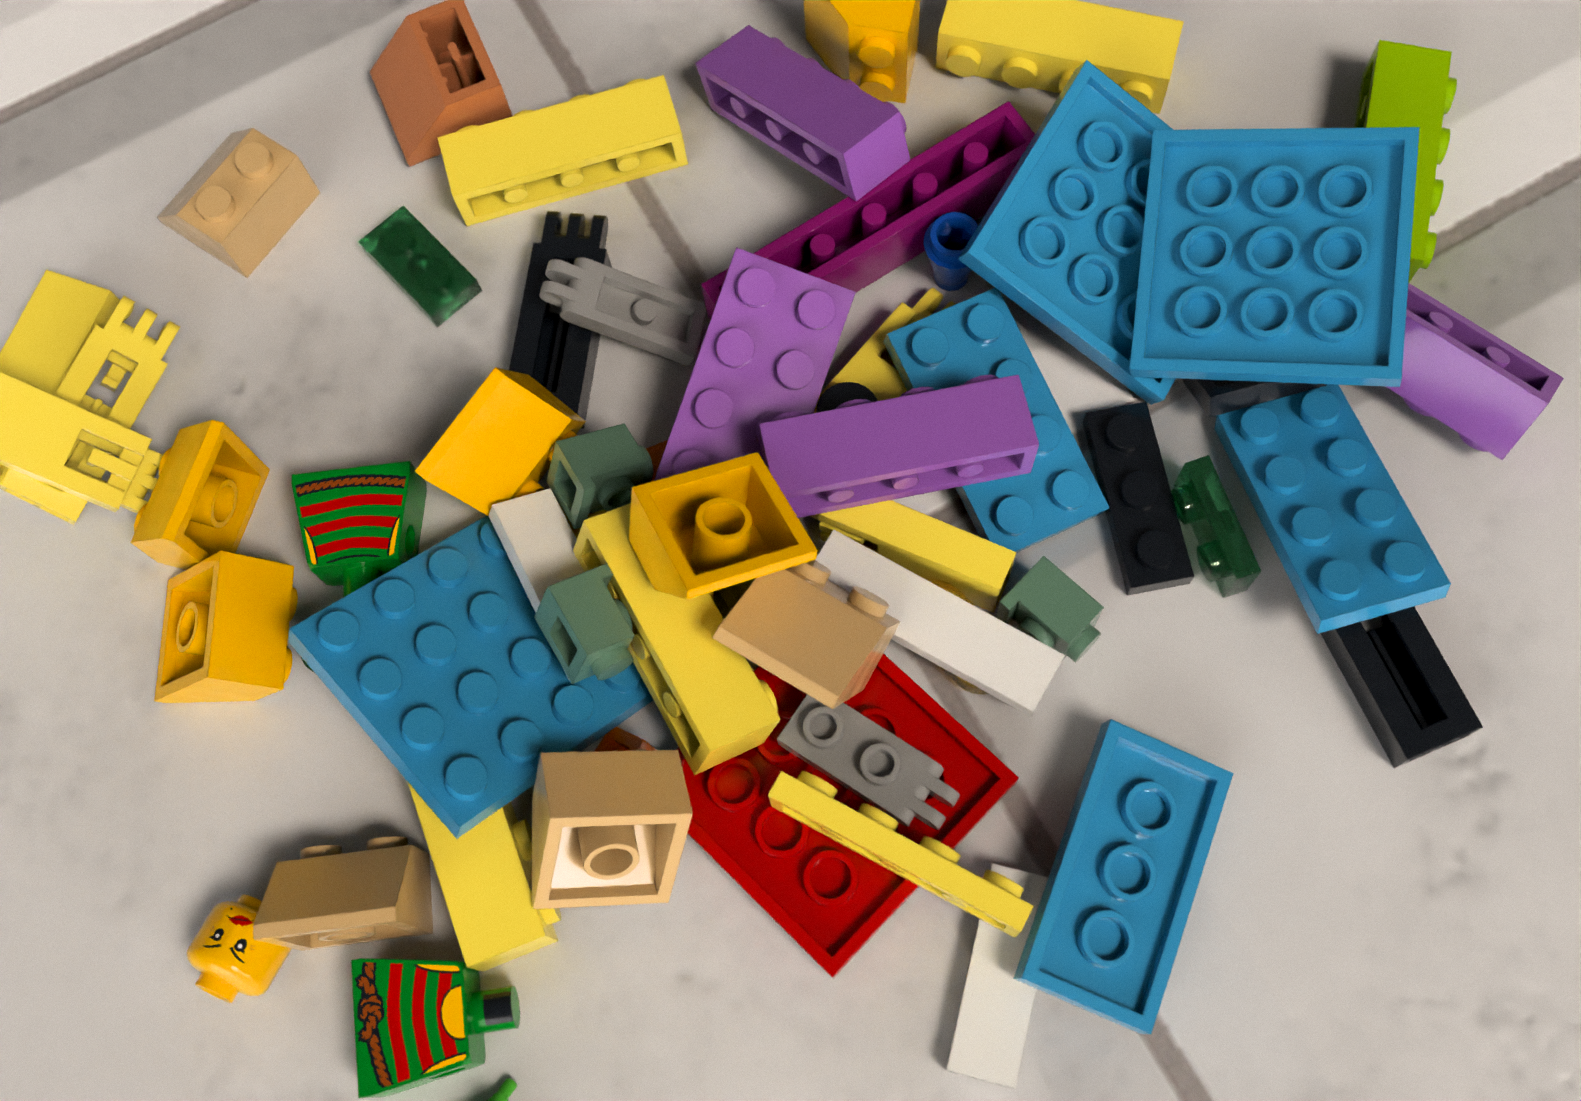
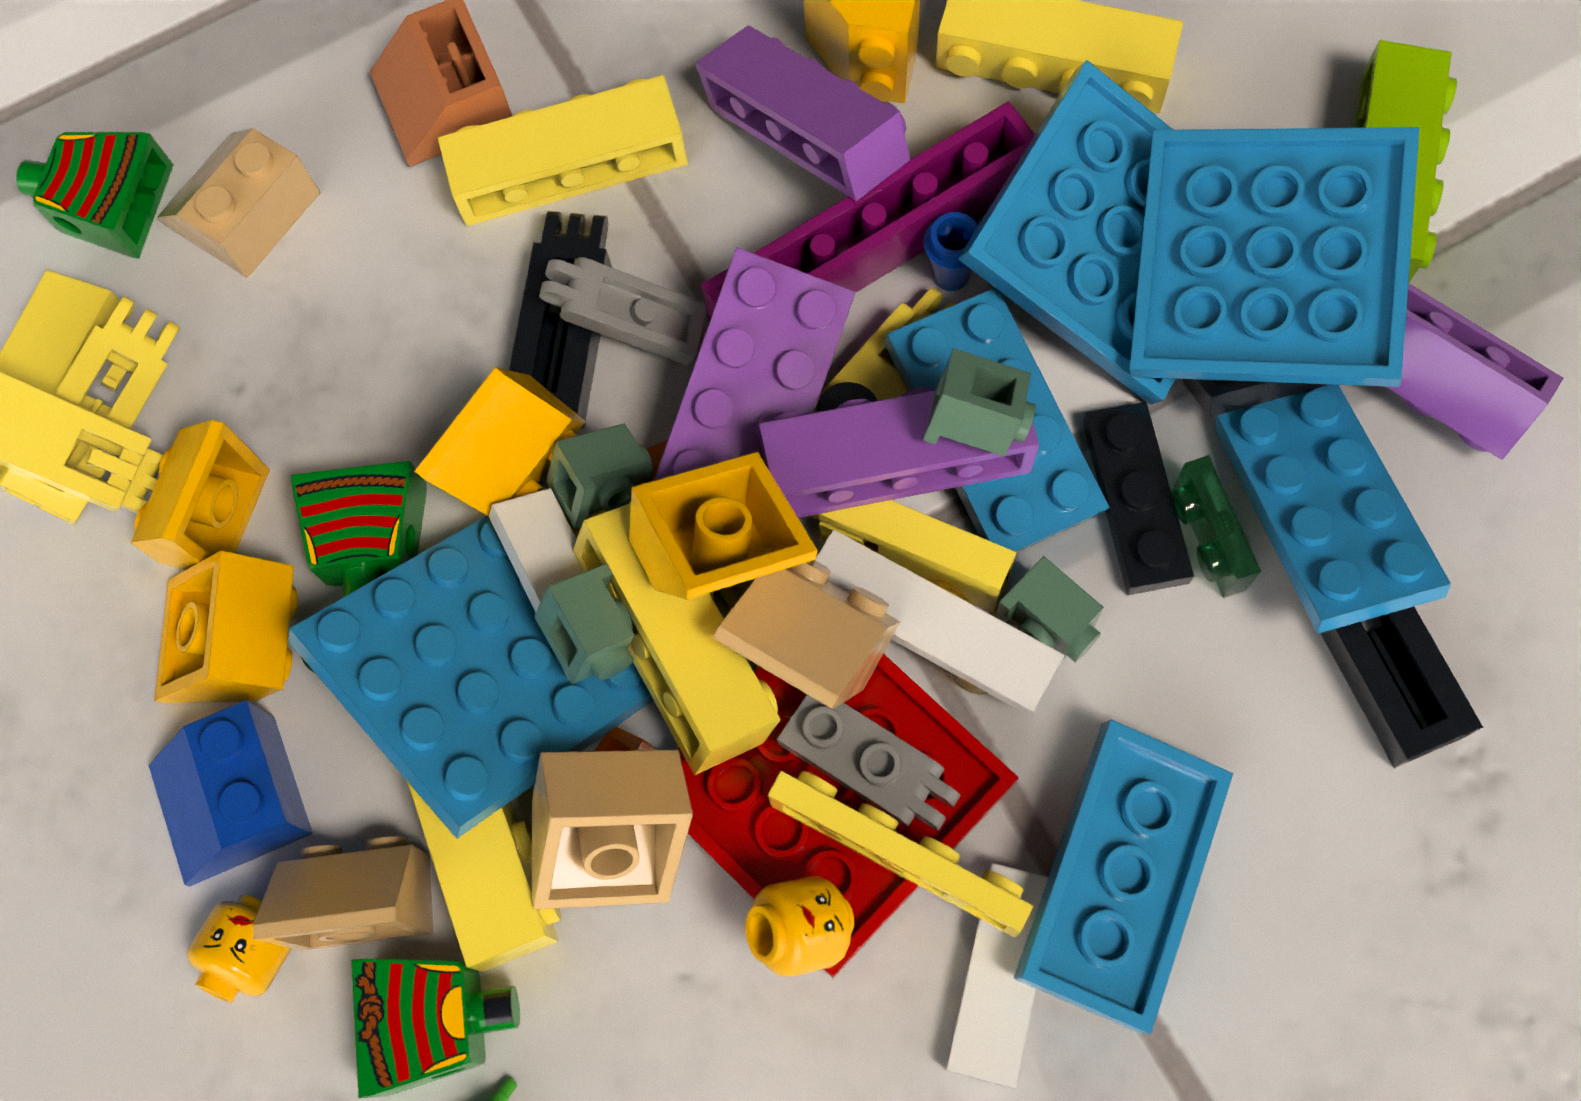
clear green plate [358,205,482,328] -> none
none -> green torso [16,132,174,259]
none -> blue slope [148,700,313,887]
none -> yellow head [745,876,854,976]
none -> sand green brick [923,348,1036,457]

